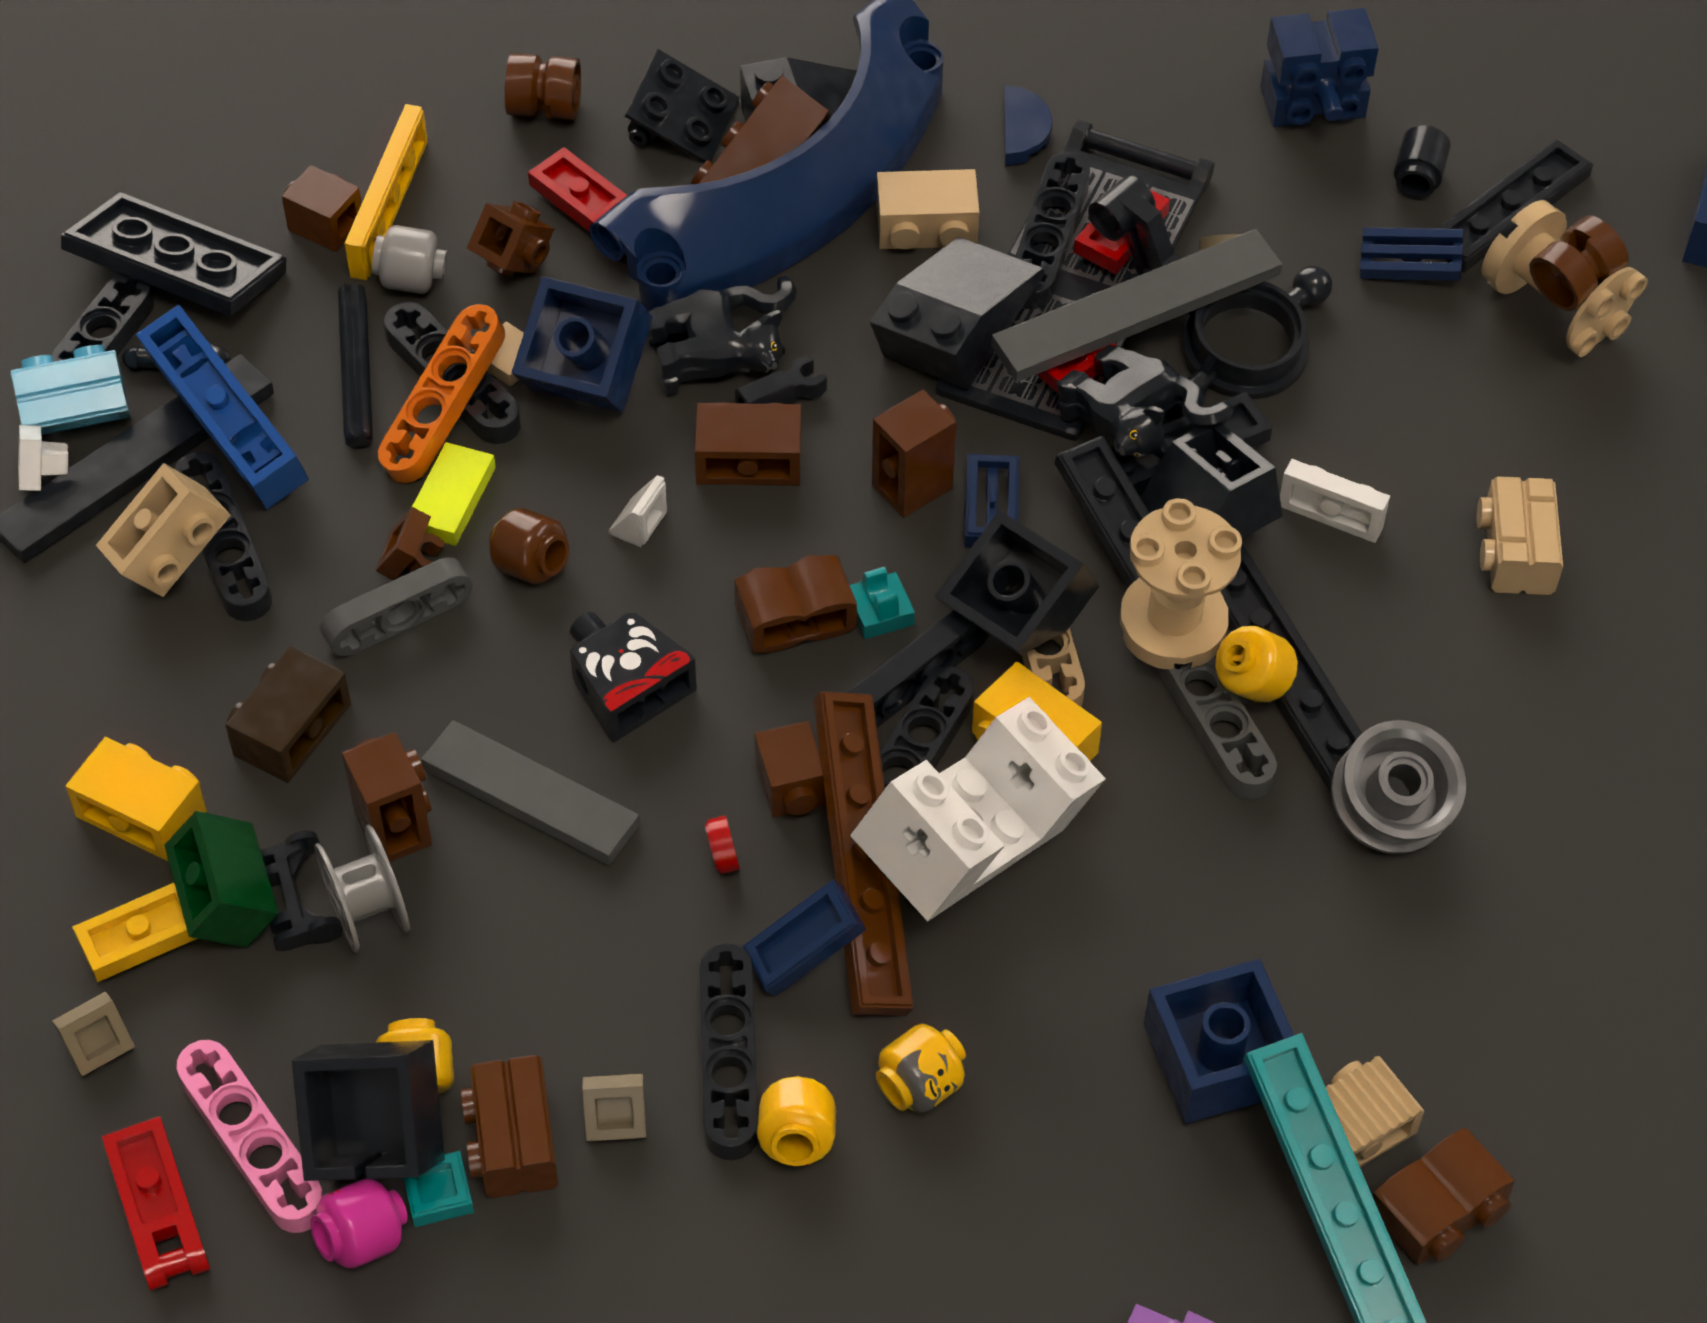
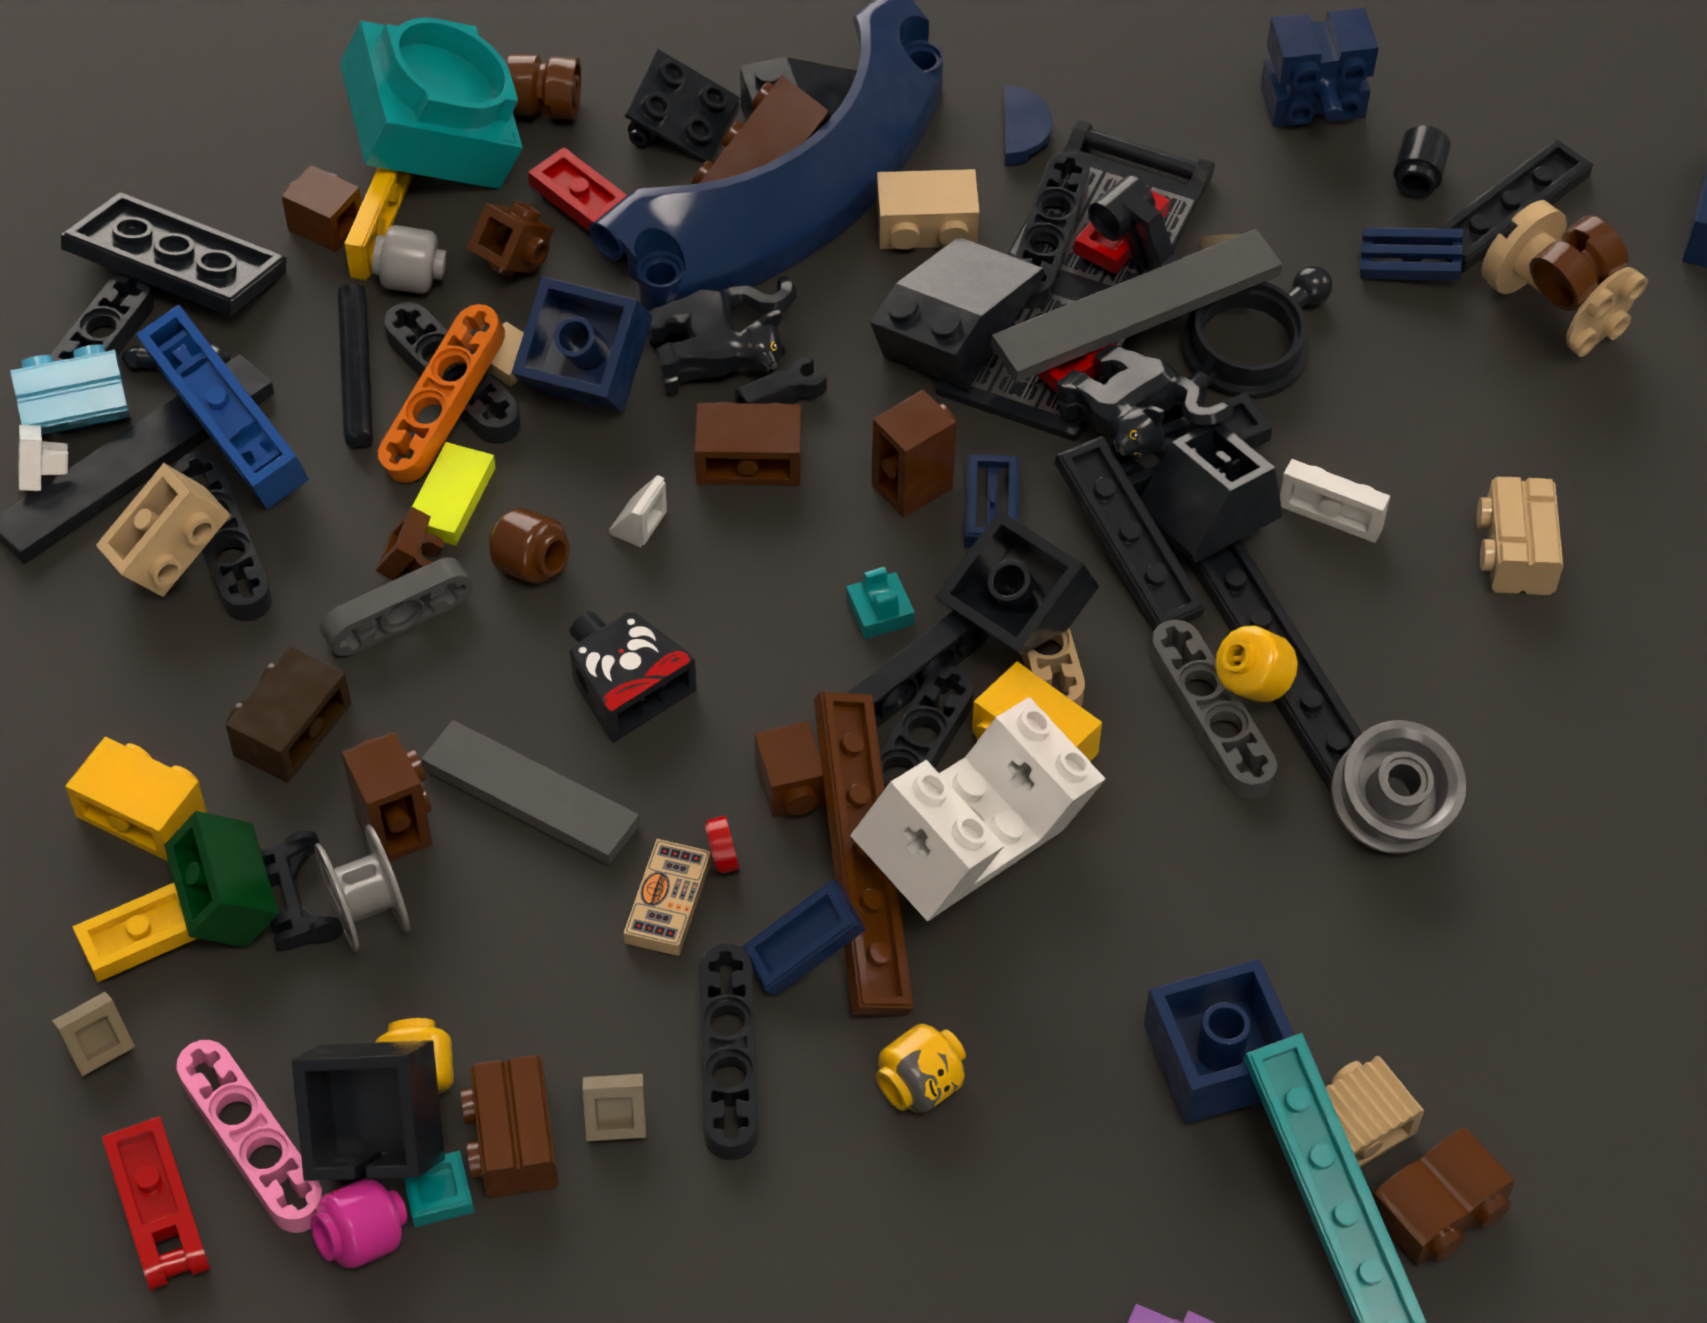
reddish brown brick [734,555,857,653] -> none
yellow head [757,1076,837,1166] -> none
tan piece [1120,498,1242,670] -> none
none -> teal container [340,17,523,189]
none -> tile [623,839,712,956]

